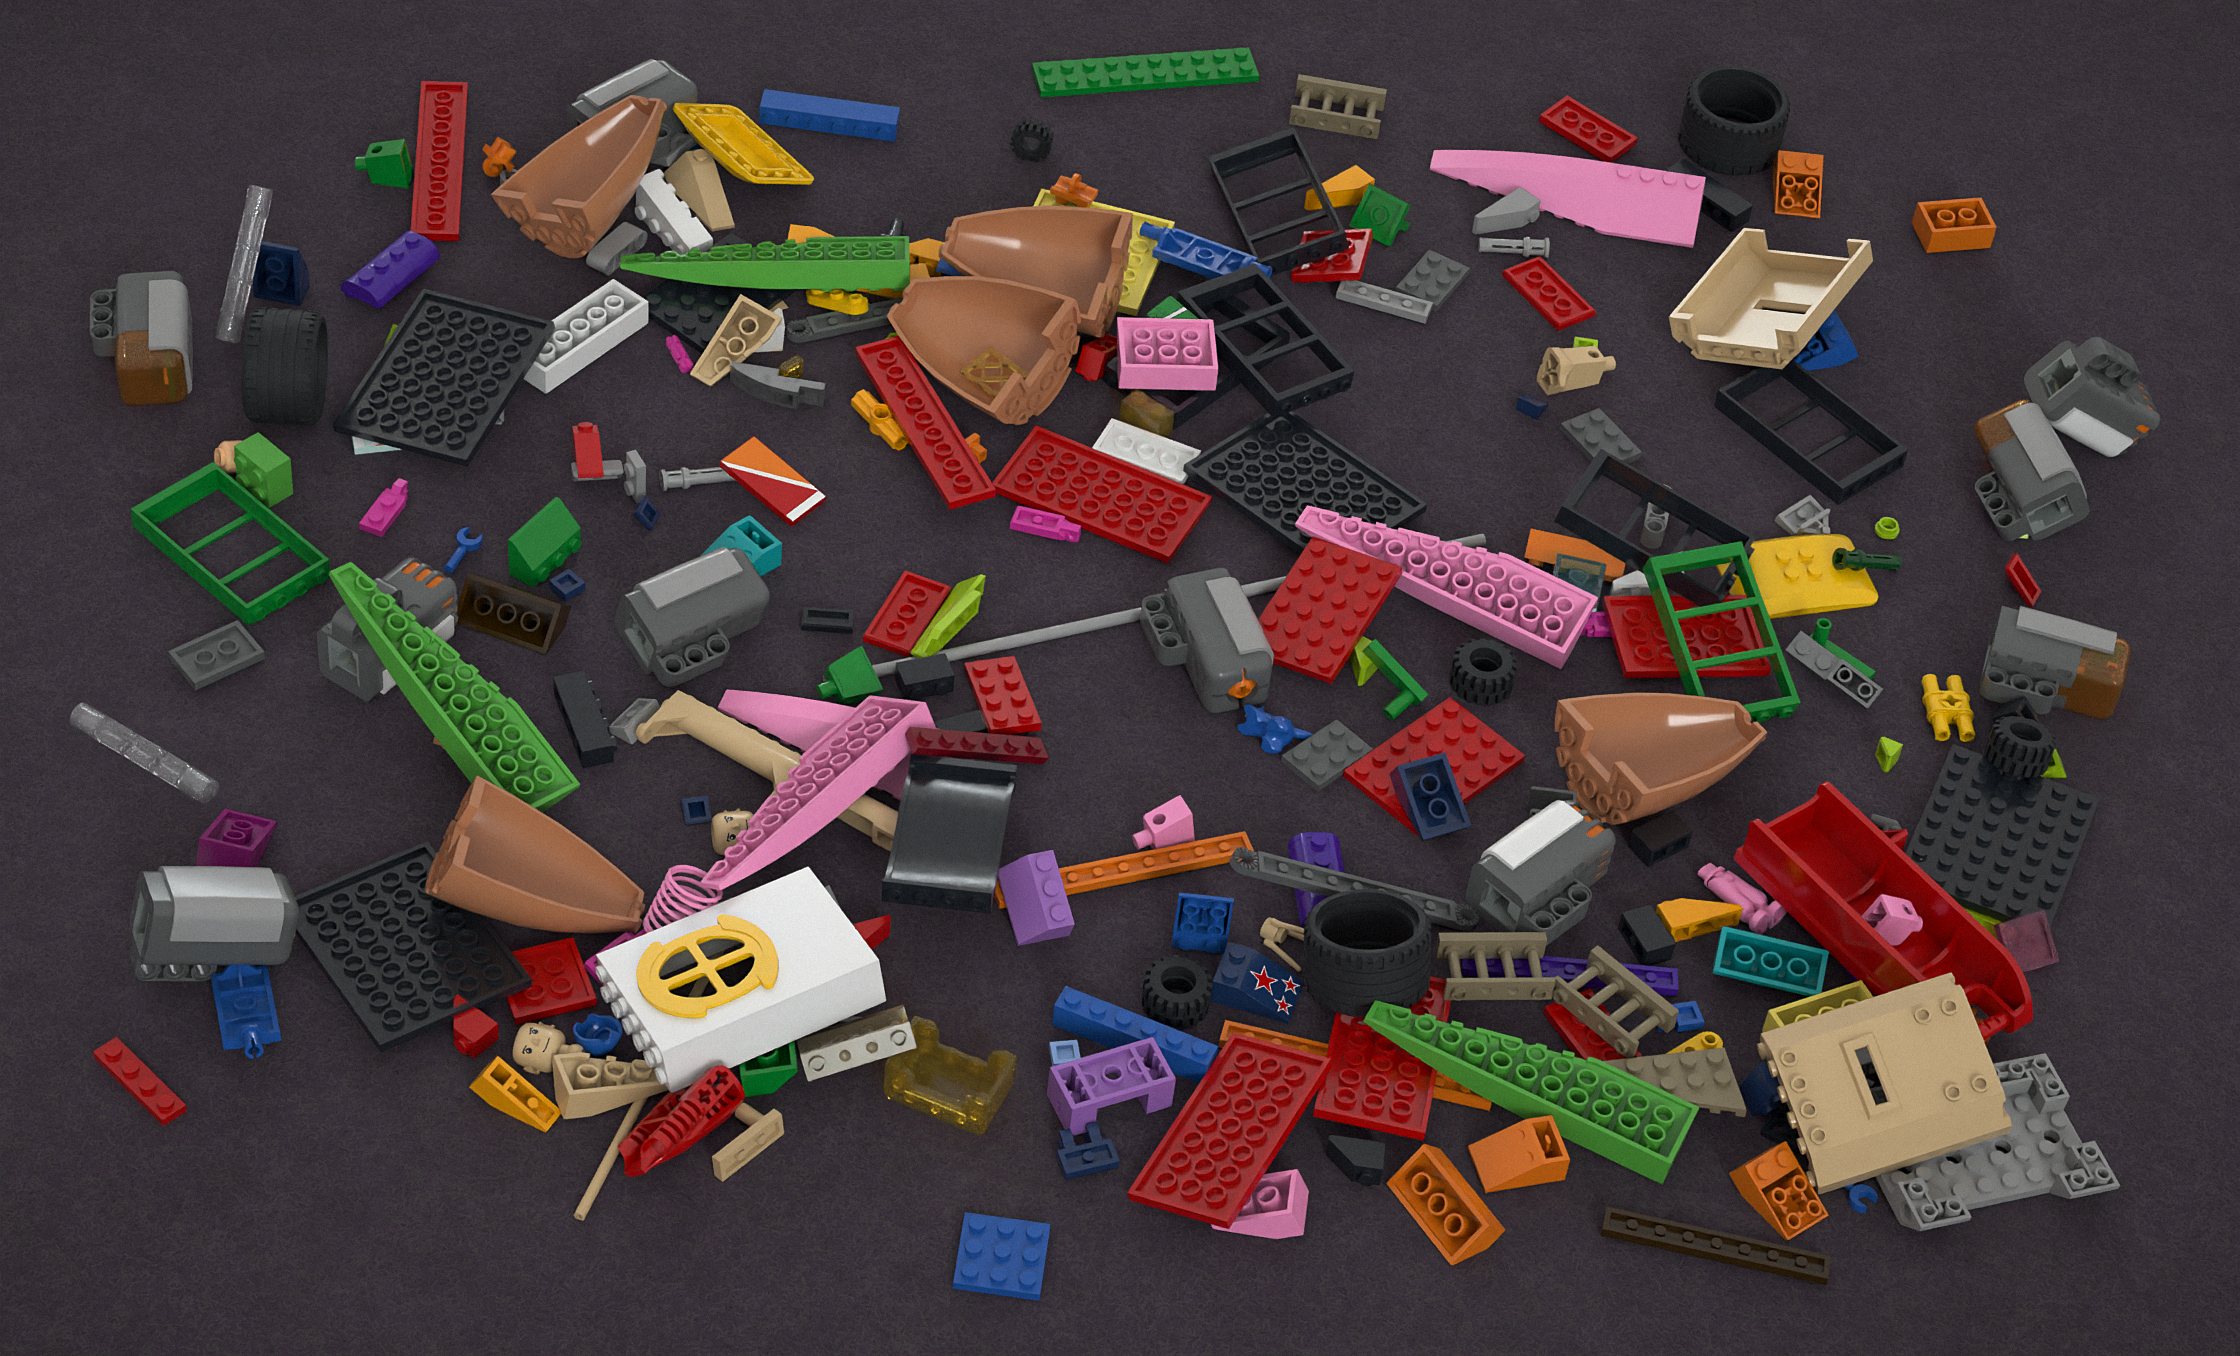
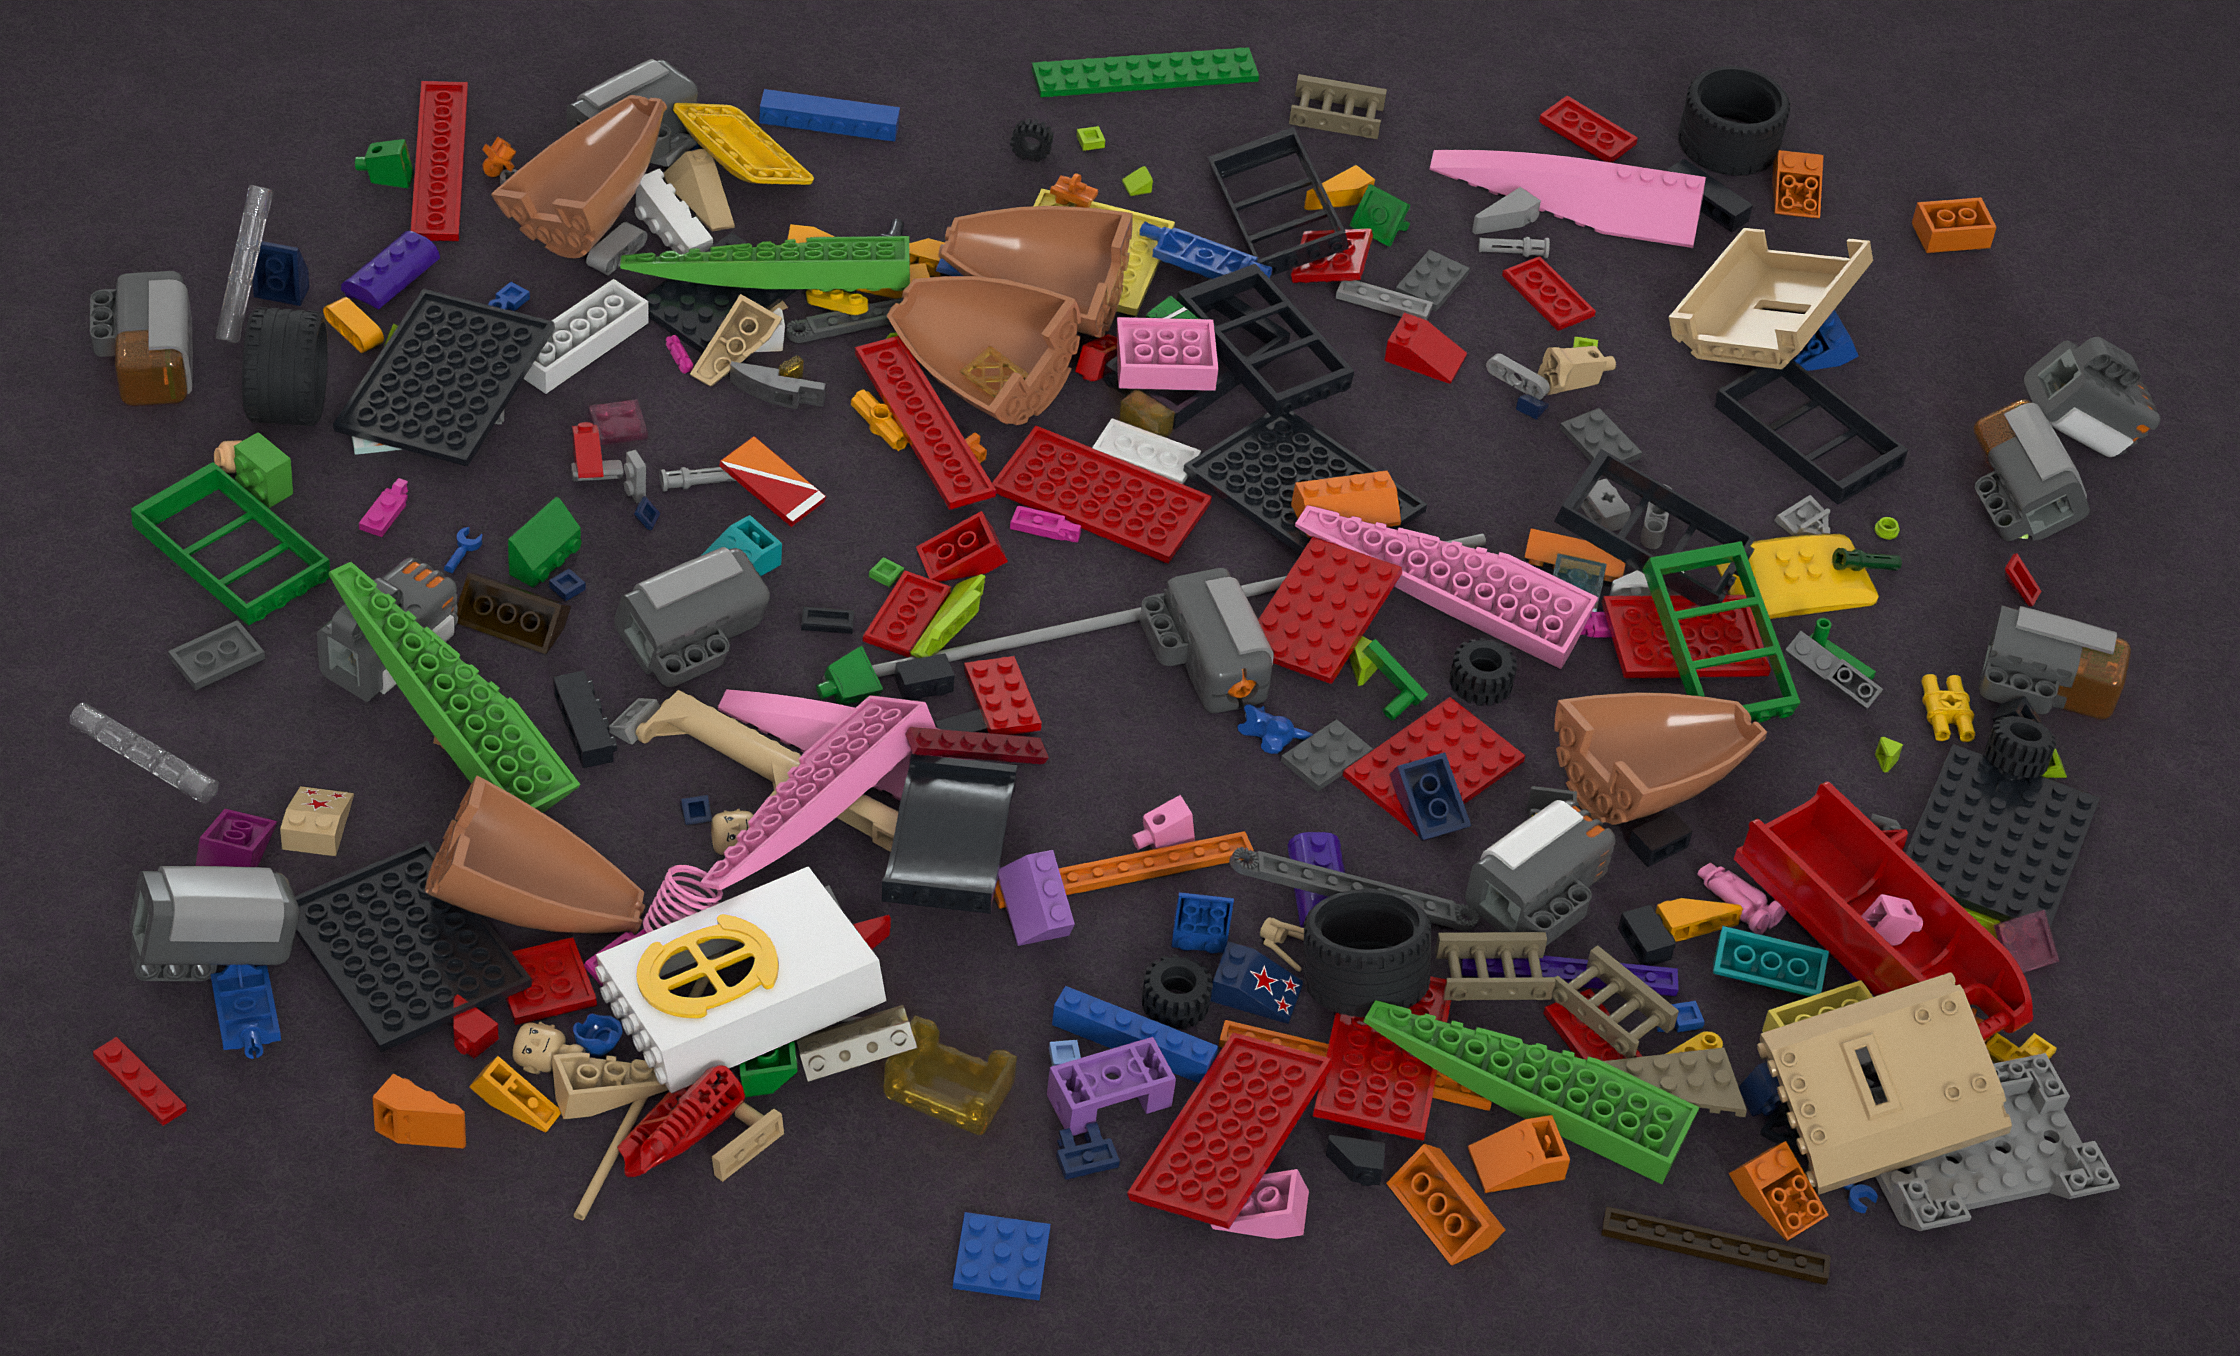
none -> tan slope [280,786,354,856]
none -> light orange beam [323,297,384,353]
none -> orange slope [373,1074,466,1148]
none -> blue plate [488,282,530,311]
none -> clear pink plate [589,399,648,445]
none -> bright green tile [869,557,904,587]
none -> red slope [916,511,1008,582]
none -> lime plate [1076,126,1105,151]
none -> lime slope [1122,166,1153,196]
none -> orange slope [1291,471,1401,538]
none -> red slope [1384,312,1467,384]
none -> light grey beam [1486,353,1550,400]
none -> light grey brick [1581,478,1631,531]
none -> yellow tile [1985,1033,2057,1063]

